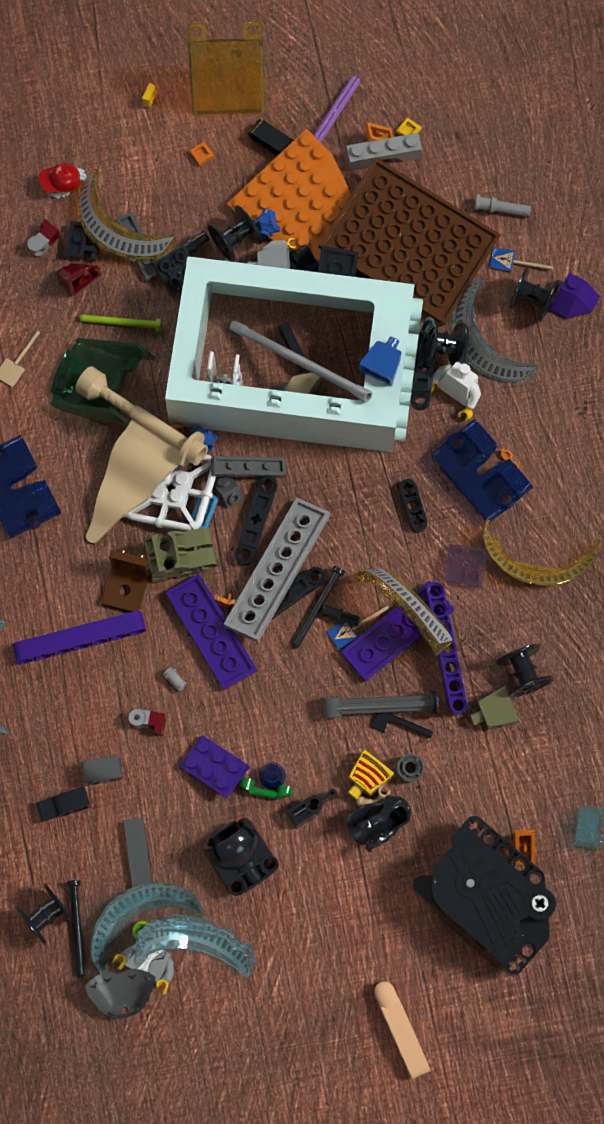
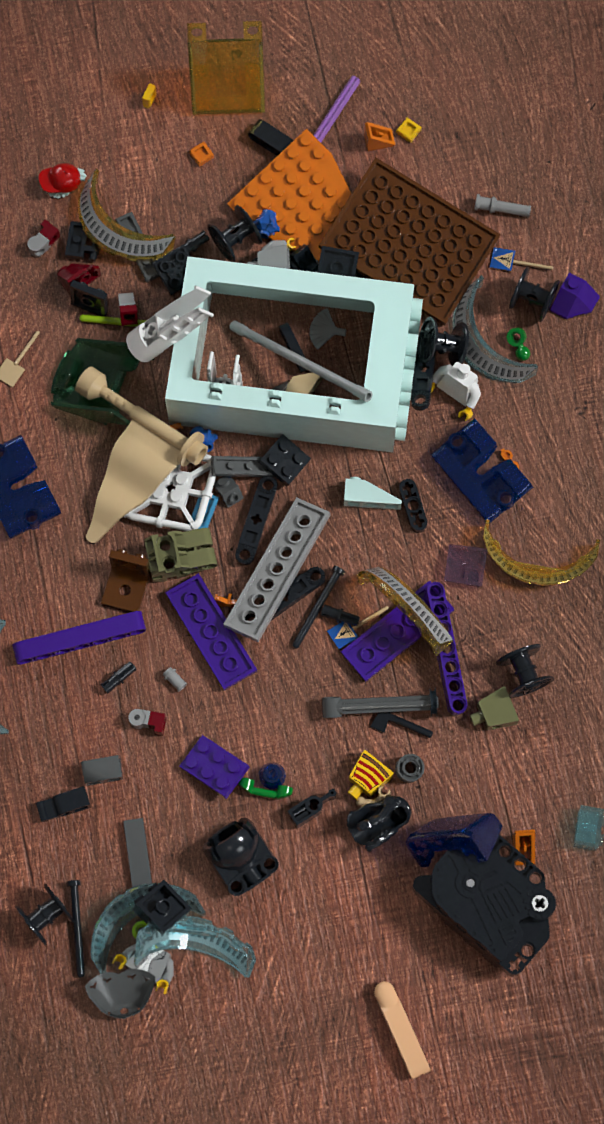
light grey arch [346,133,422,171] -> none
blue torso [359,336,402,386] -> none
none -> black plate [70,280,108,317]
none -> black axle [100,662,136,694]
none -> dark red leg [118,292,138,326]
none -> white piece [126,285,214,362]
none -> black plate [133,880,192,935]
none -> black plate [259,434,311,487]
none -> light grey hand [310,308,346,350]
none -> light aqua slope [344,477,402,510]
none -> clear blue windscreen [405,813,503,868]
none -> green plate [507,327,530,361]

